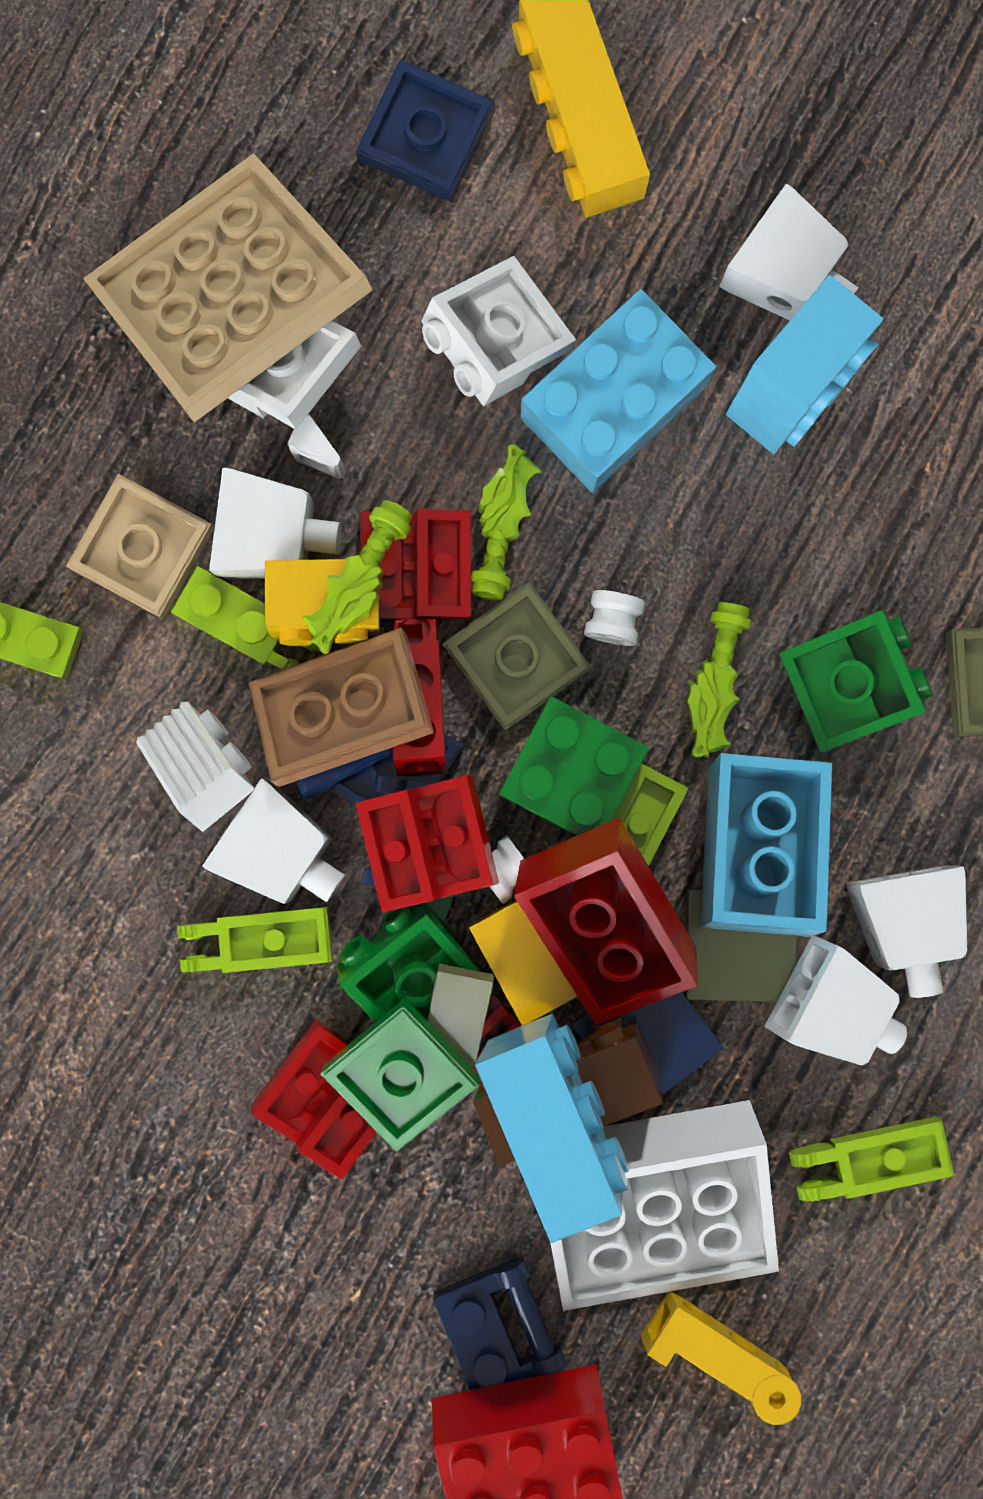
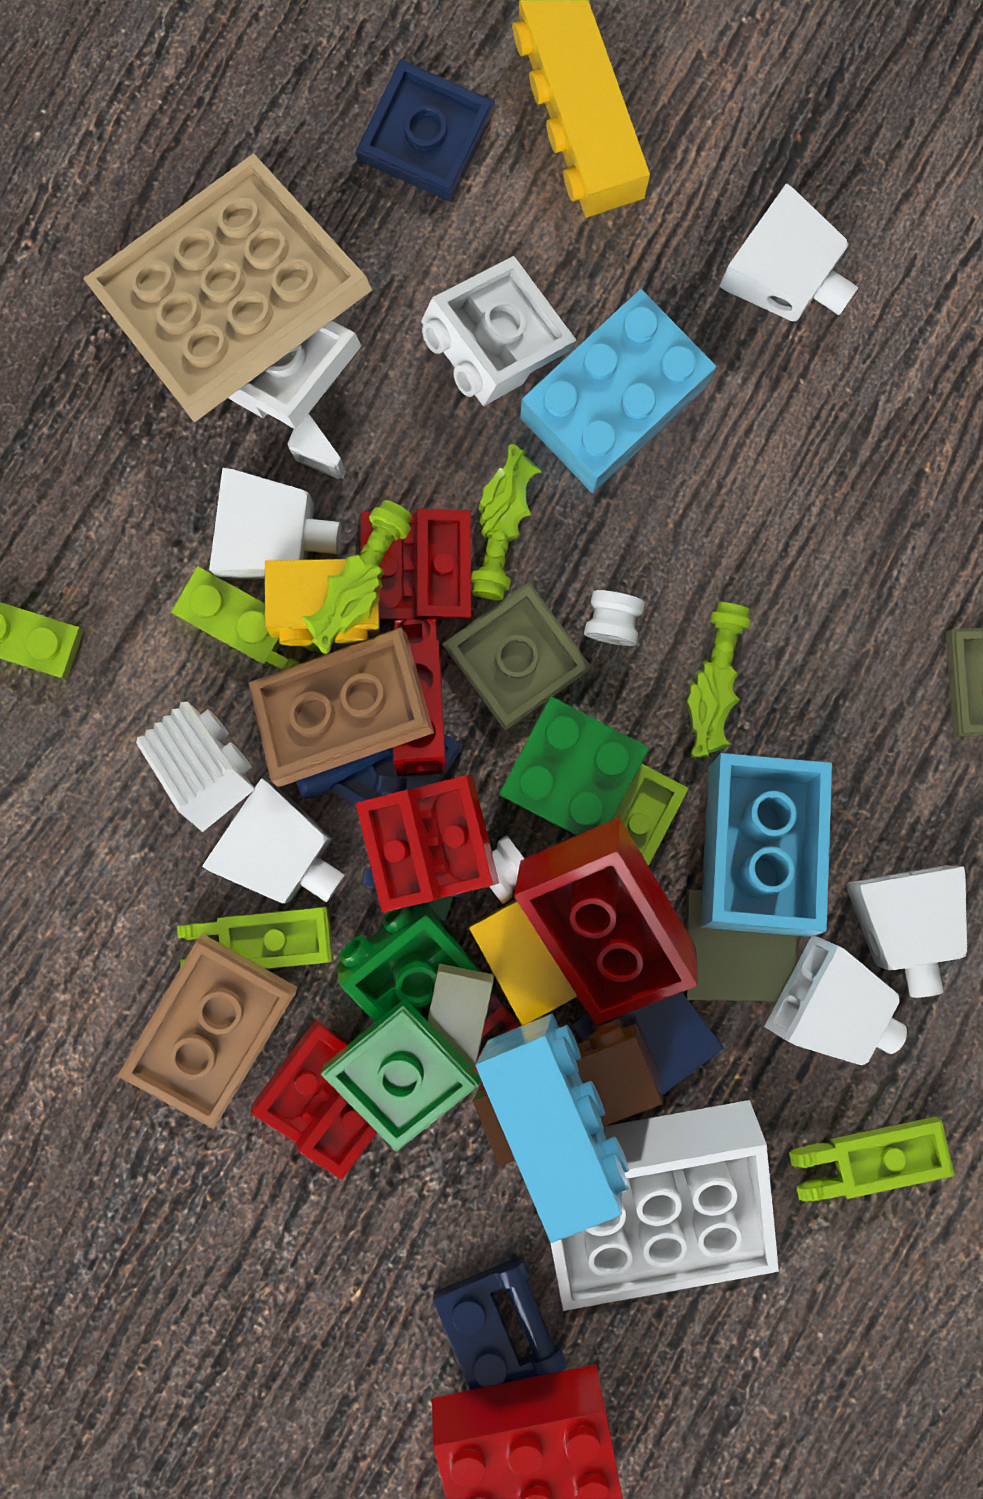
tan tile [66,474,215,620] -> none
yellow leg [640,1291,801,1425] -> none
medium azure brick [726,274,884,455] -> none
green plate [779,610,934,753] -> none
none -> medium nougat tile [118,933,298,1129]

